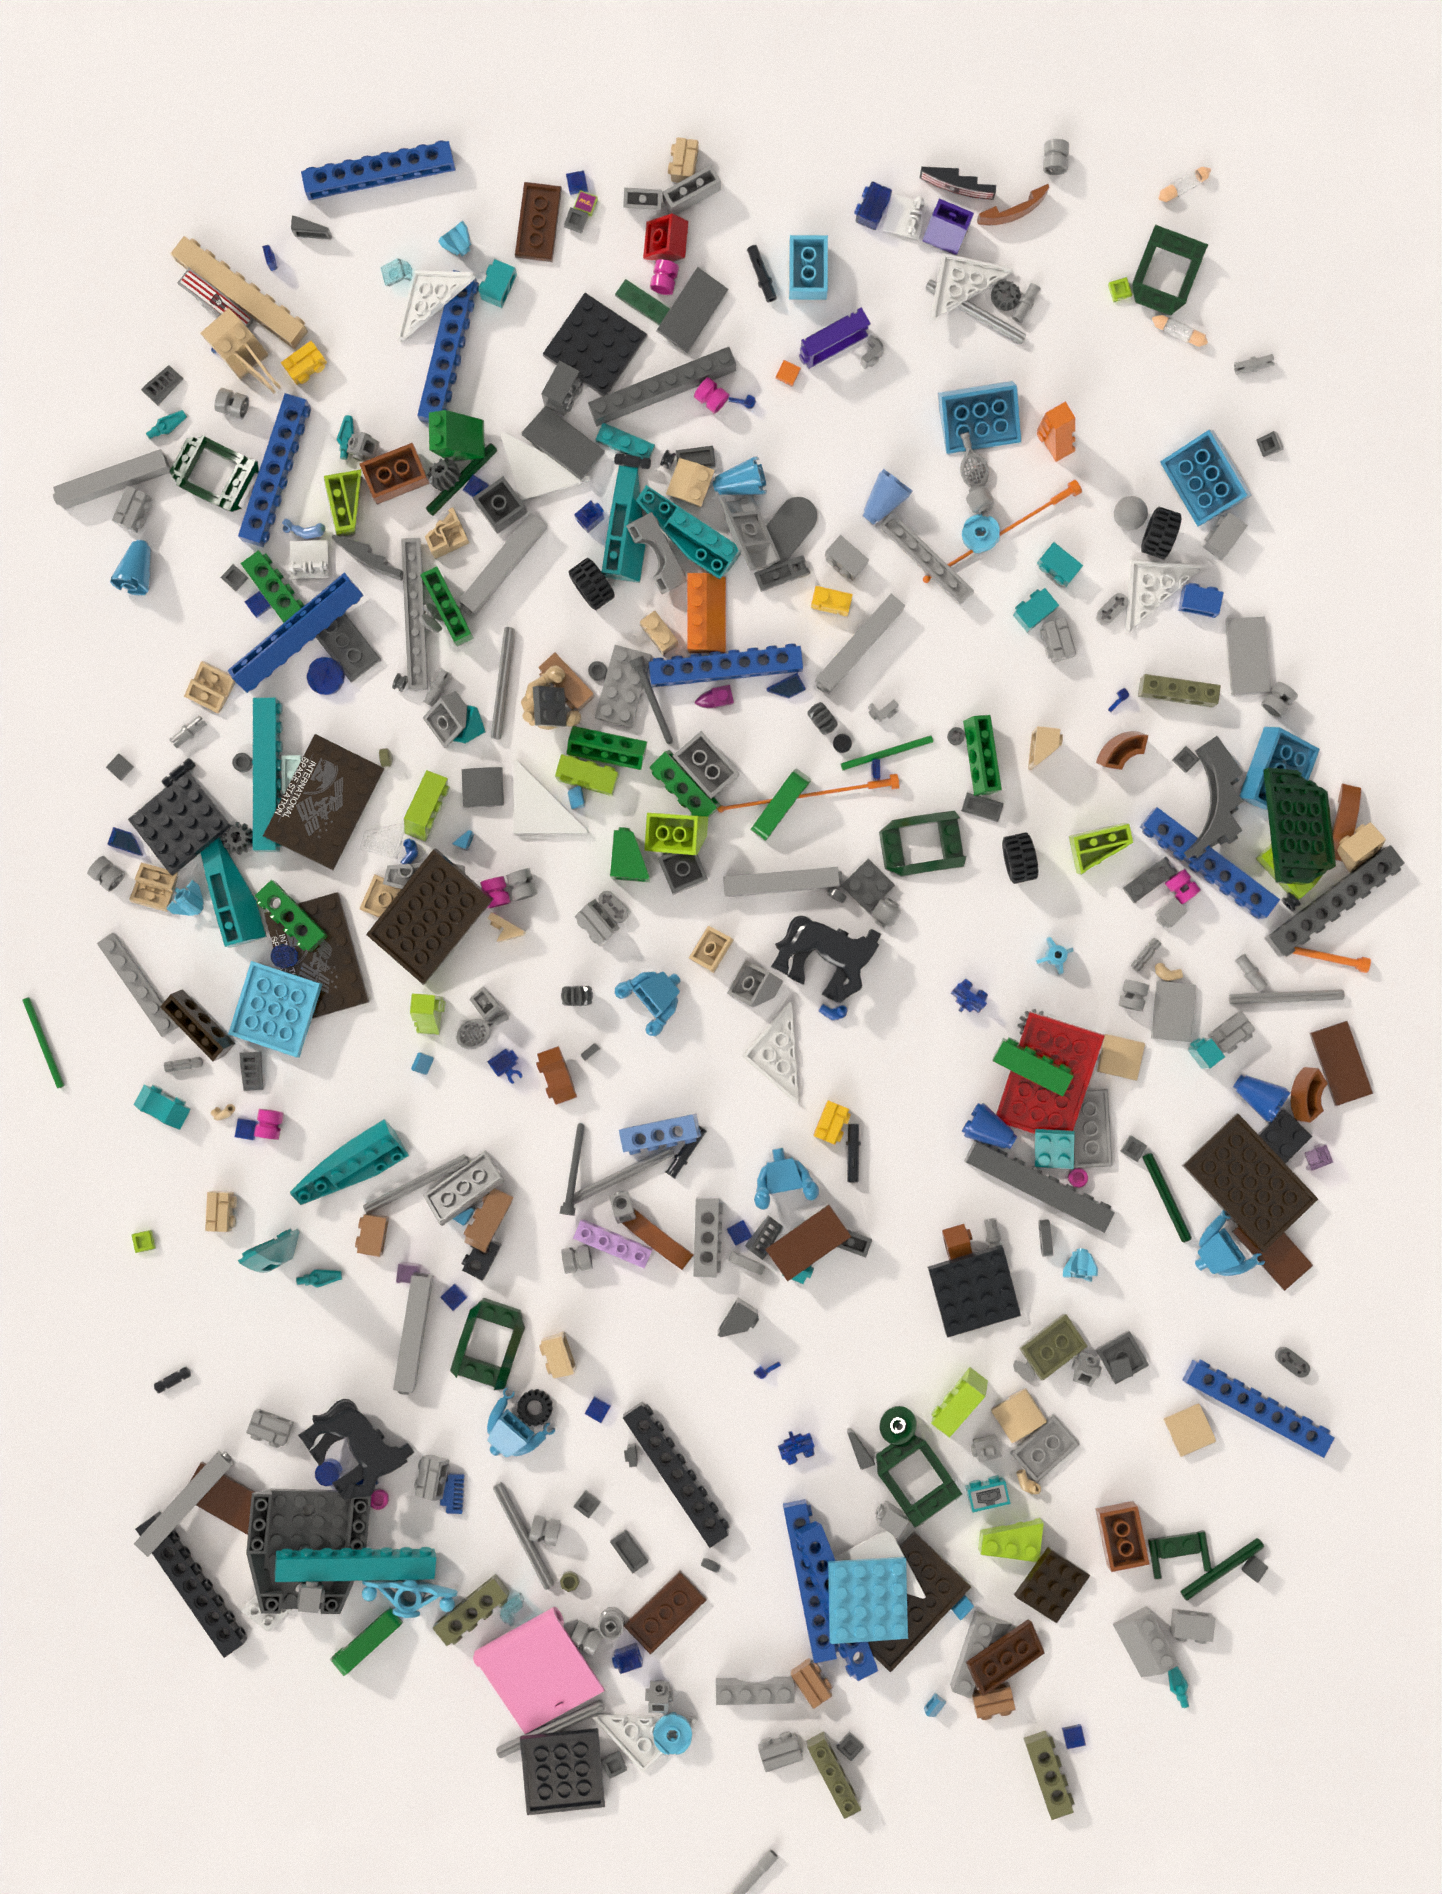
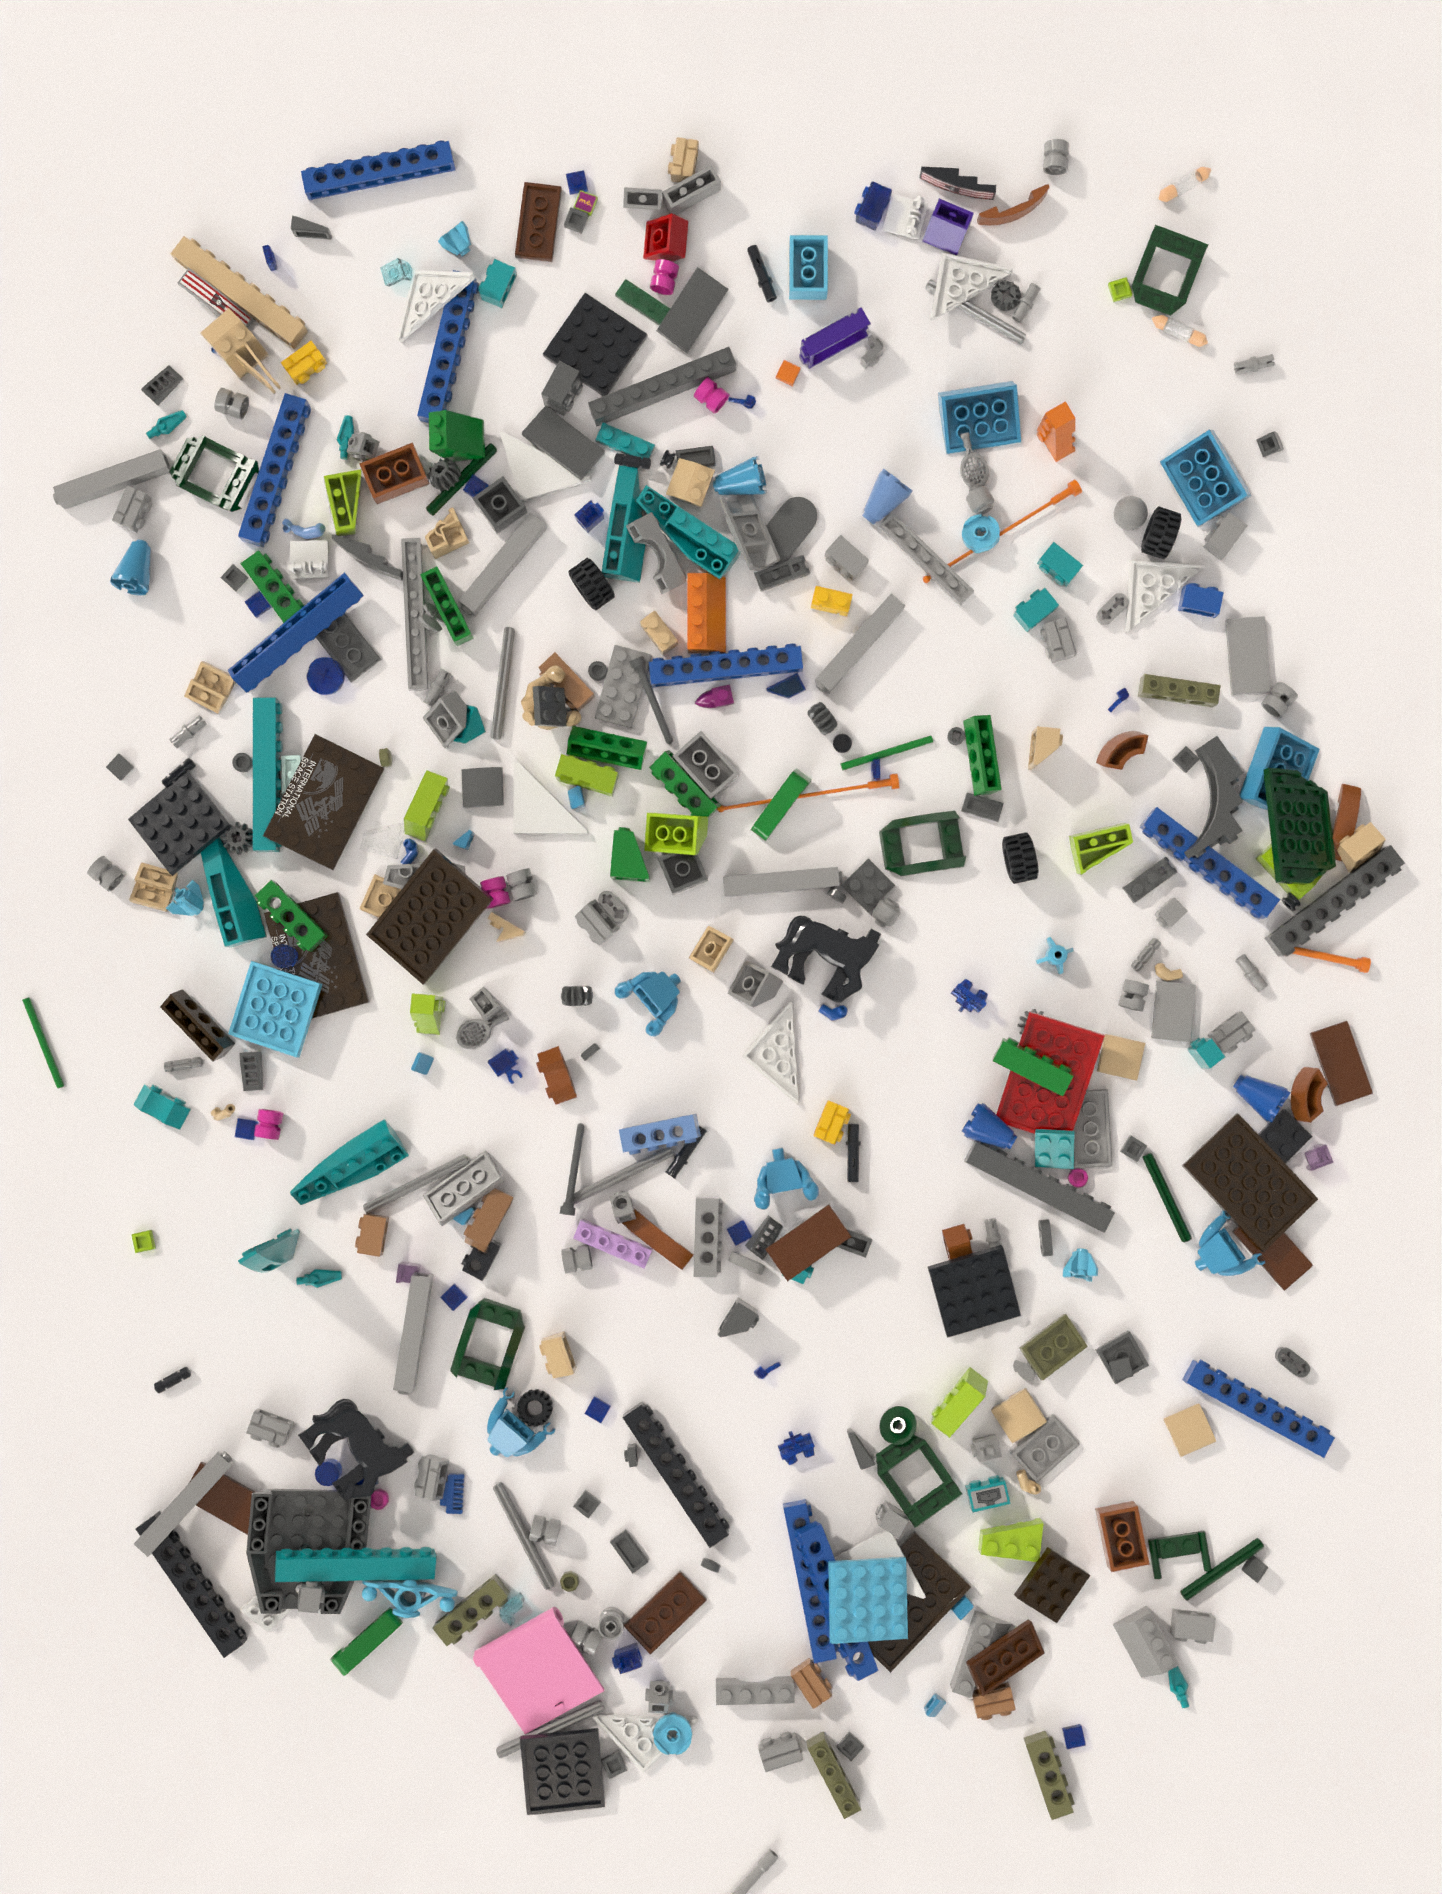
light grey plate [97,932,179,1037] -> none
clear blue tile [107,827,143,856] -> none
tan brick [205,1191,237,1232] -> none
dark grey bush [392,673,408,692] -> none
light grey bracket [868,699,899,722] -> none
light grey brick [1072,1352,1102,1387] -> none
dark pink wheel [1164,869,1201,904] -> none
light grey axle [1229,989,1345,1004] -> none

